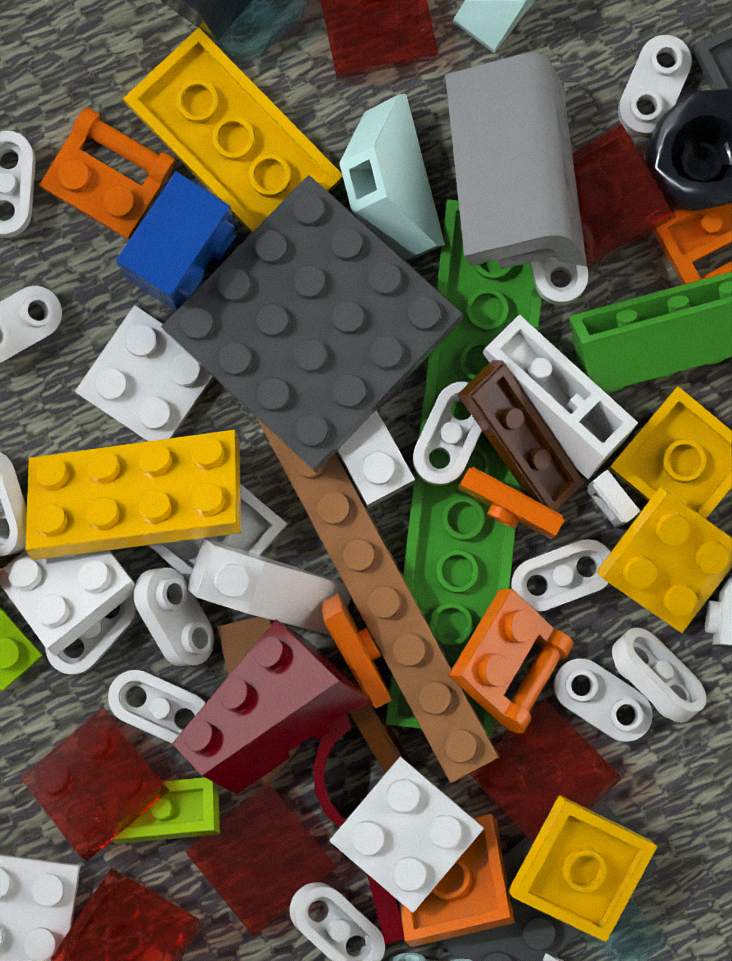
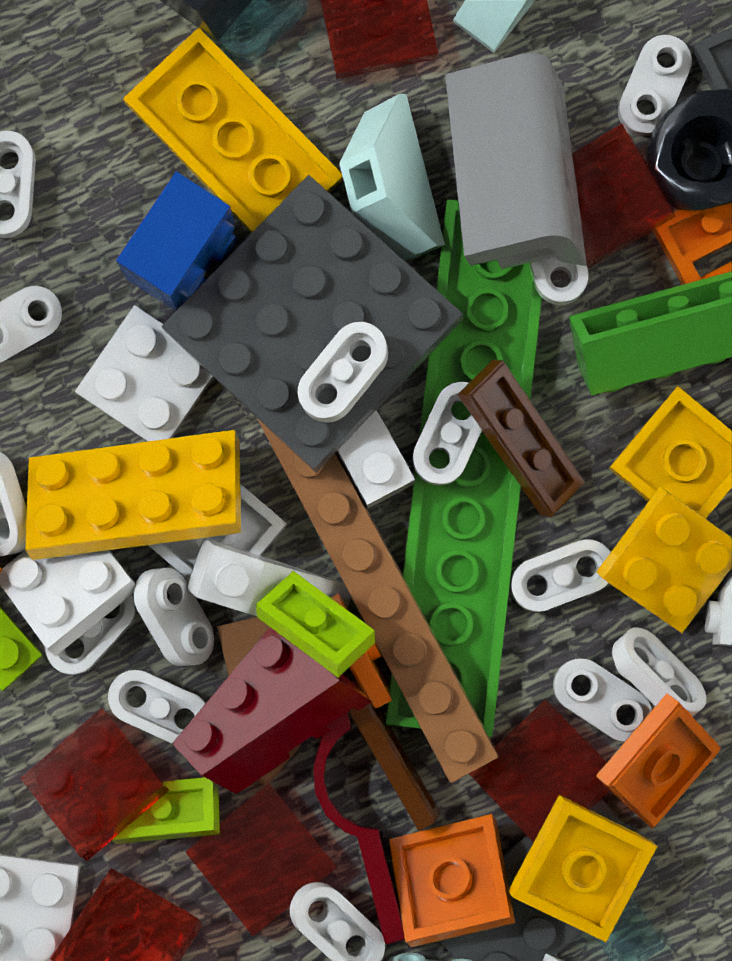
orange plate [39,107,177,240] -> none
white plate [329,756,484,913] -> none
orange plate [448,589,574,734] -> none
orange plate [458,467,565,540] -> none
white slope [483,315,638,479] -> none
white tile [586,469,641,528] -> none
none -> lime plate [256,571,375,677]
none -> white plate [298,322,389,422]
none -> orange plate [596,693,721,829]

